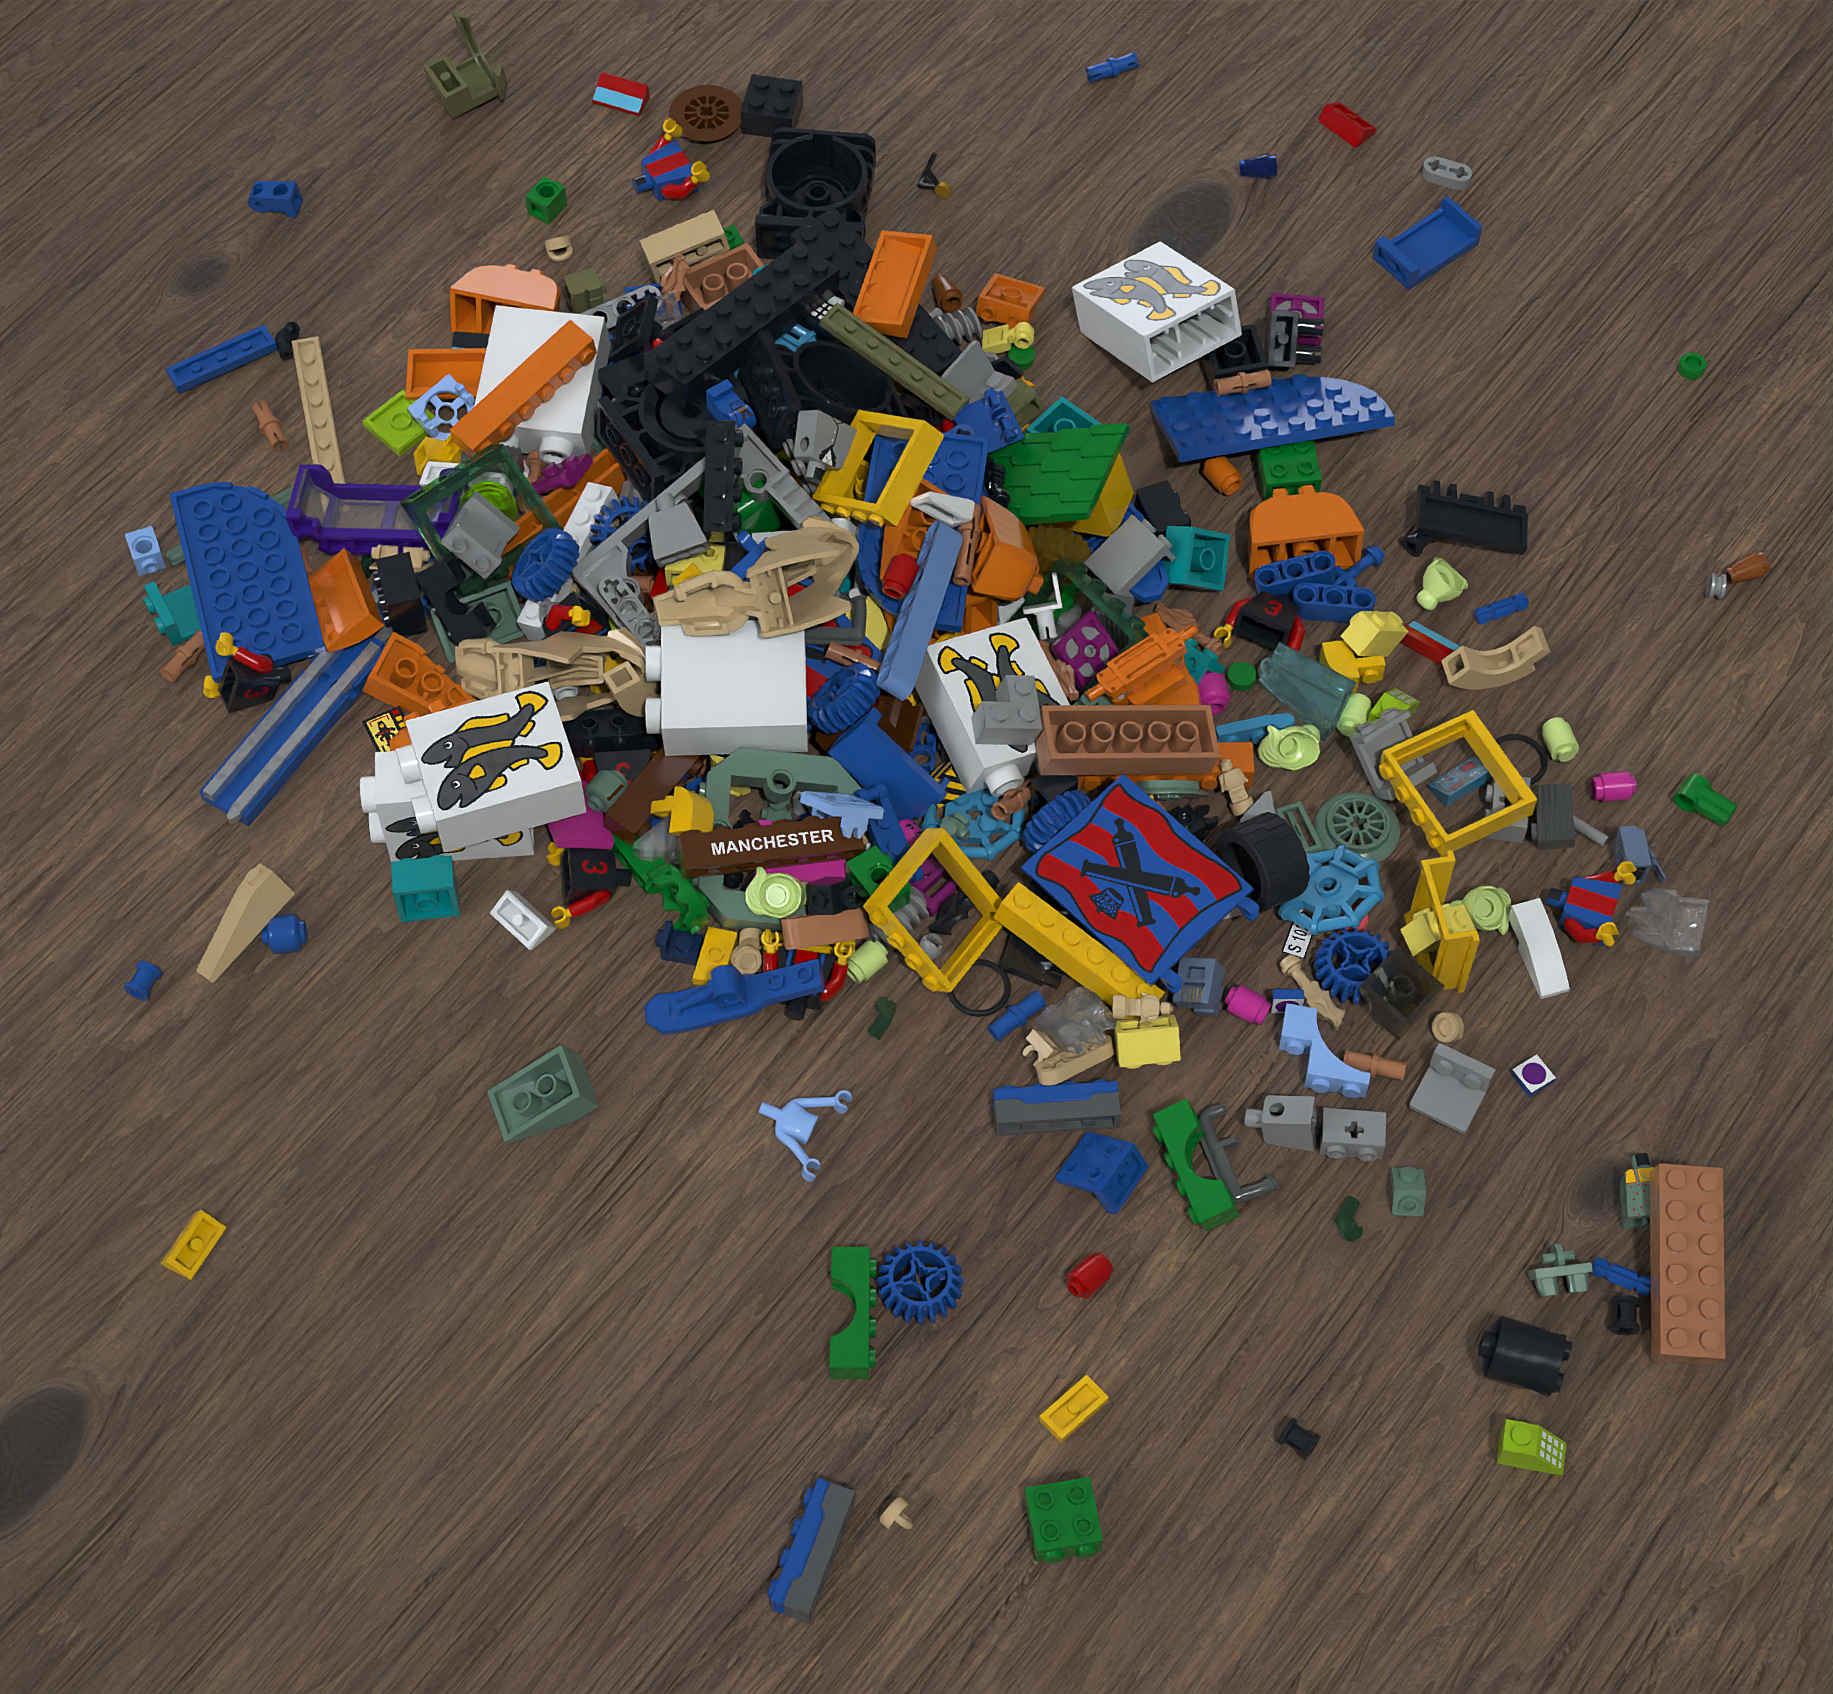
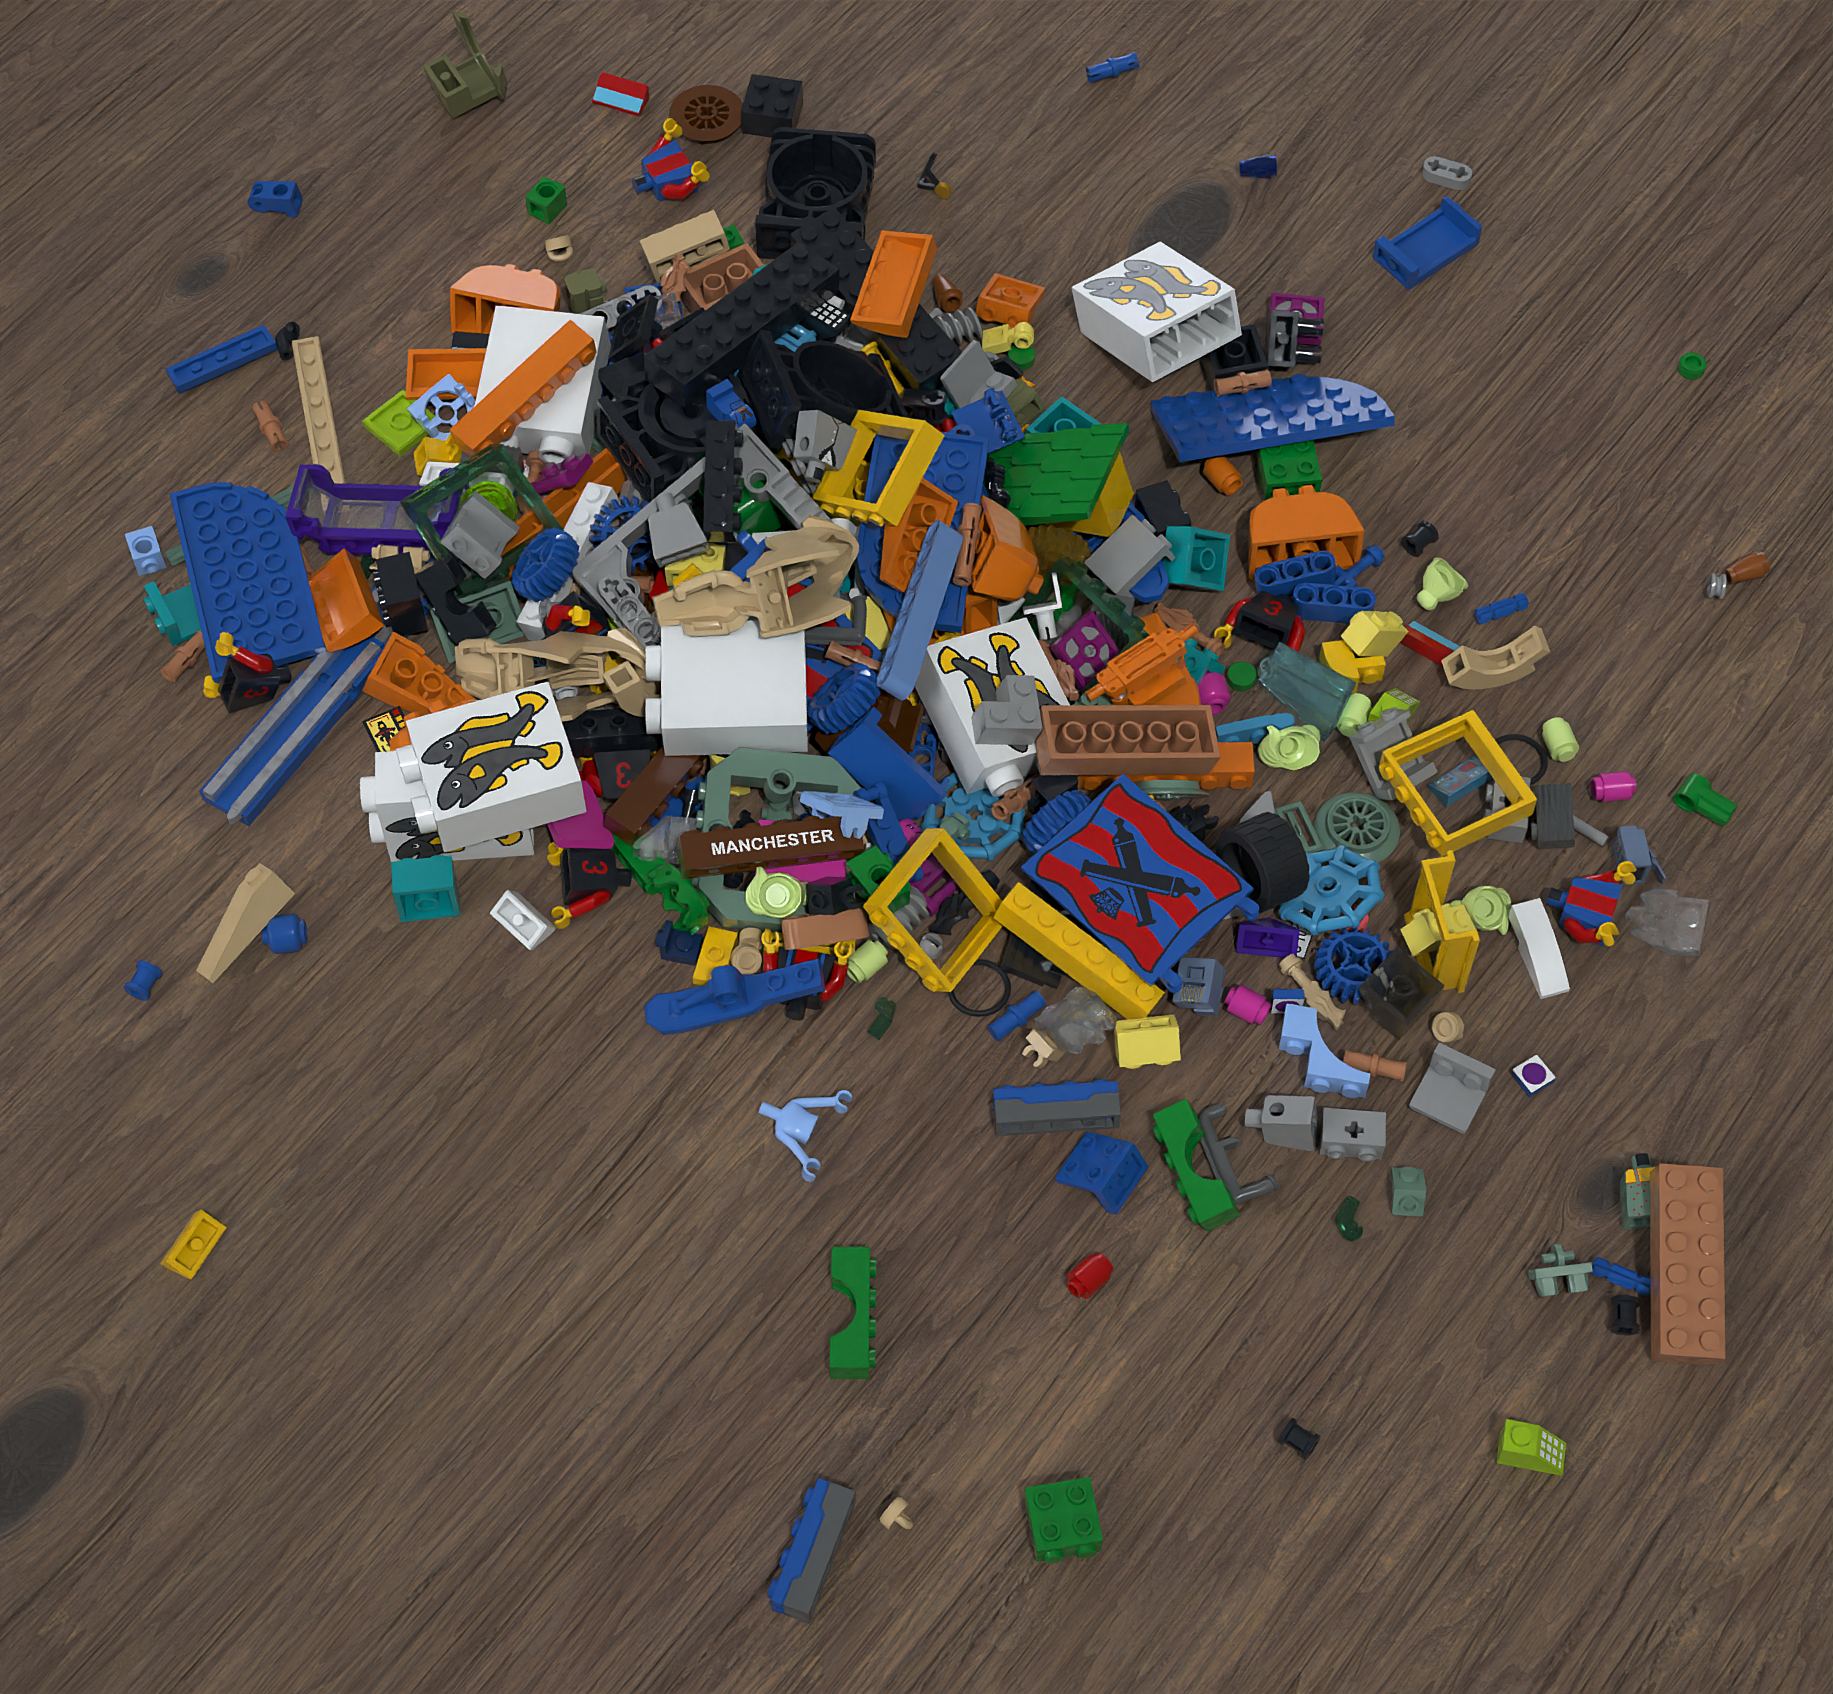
sand green slope [487,1045,599,1144] -> none
sand green head [585,770,628,813] -> none
yellow brick [650,786,714,837] -> none
olive tile [819,302,970,421] -> none
blue gear [877,1239,964,1326] -> none
red brick [882,553,920,599] -> none
white slope [910,491,975,528] -> none
sticker [928,760,966,808] -> none
tan beam [1036,1035,1114,1085] -> none
yellow plate [1039,1374,1109,1443] -> none
tan piece [1113,992,1173,1023] -> none
tan piece [1219,758,1254,816] -> none
red slope [1318,102,1377,147] -> none
black hinge [1416,480,1528,555] -> none
black cylinder [1478,1316,1573,1397] -> none
none -> dark purple slope [1236,917,1300,958]

